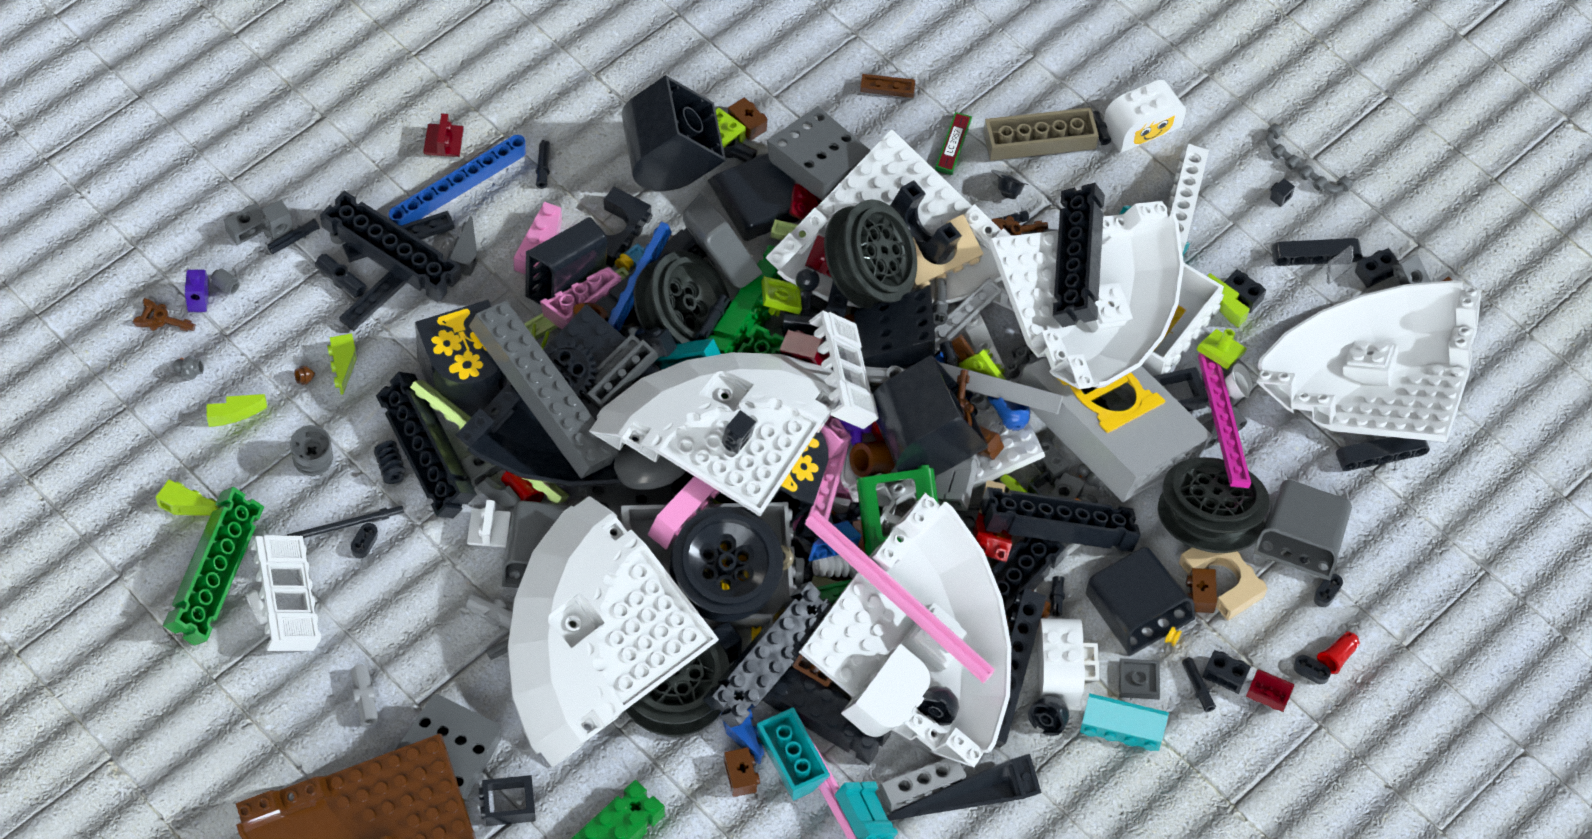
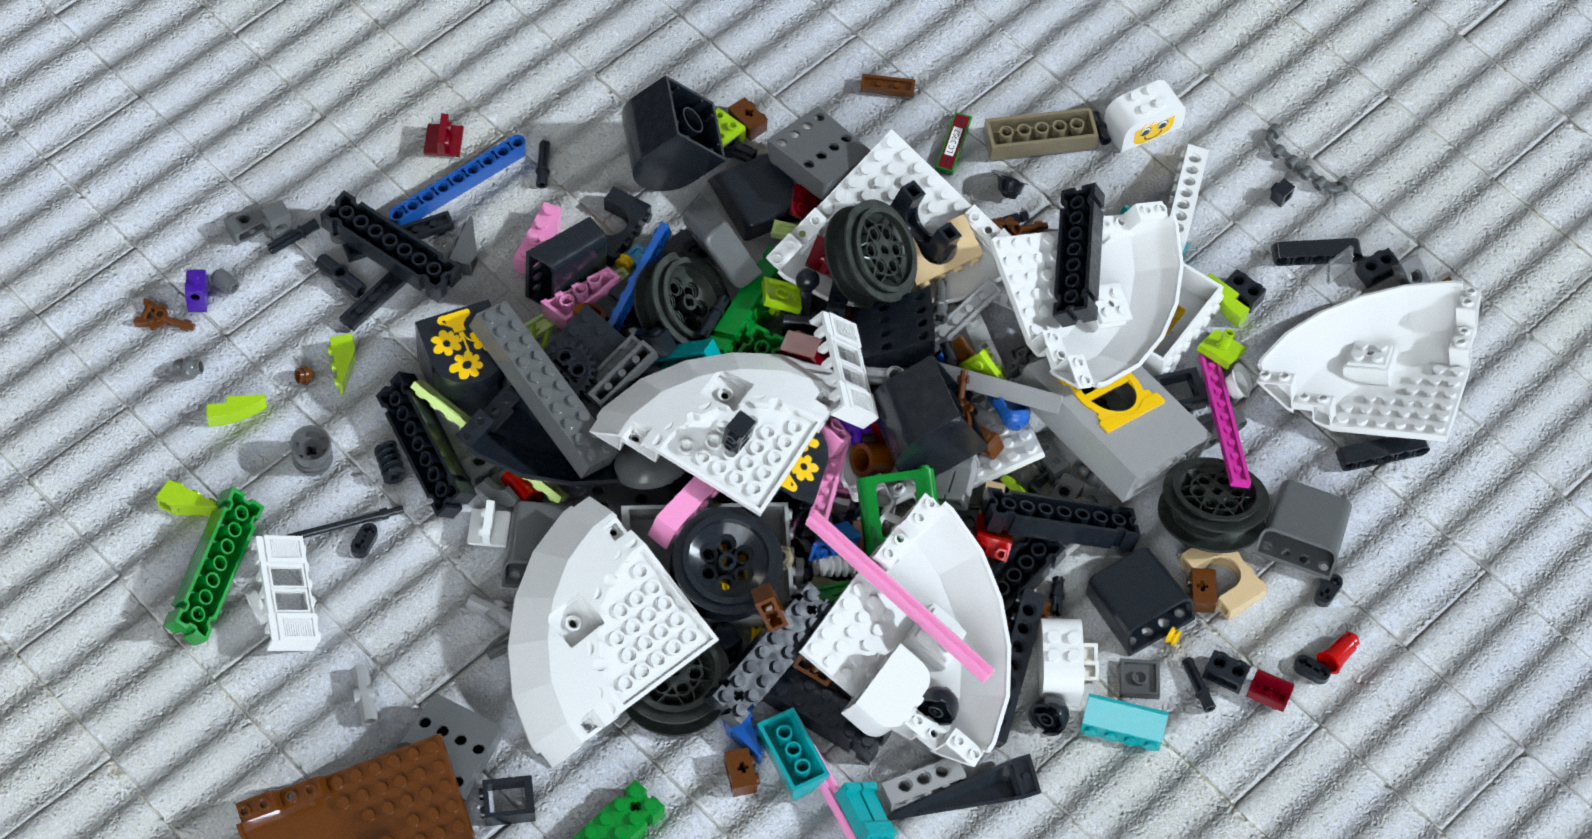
none -> reddish brown brick [751,582,789,633]

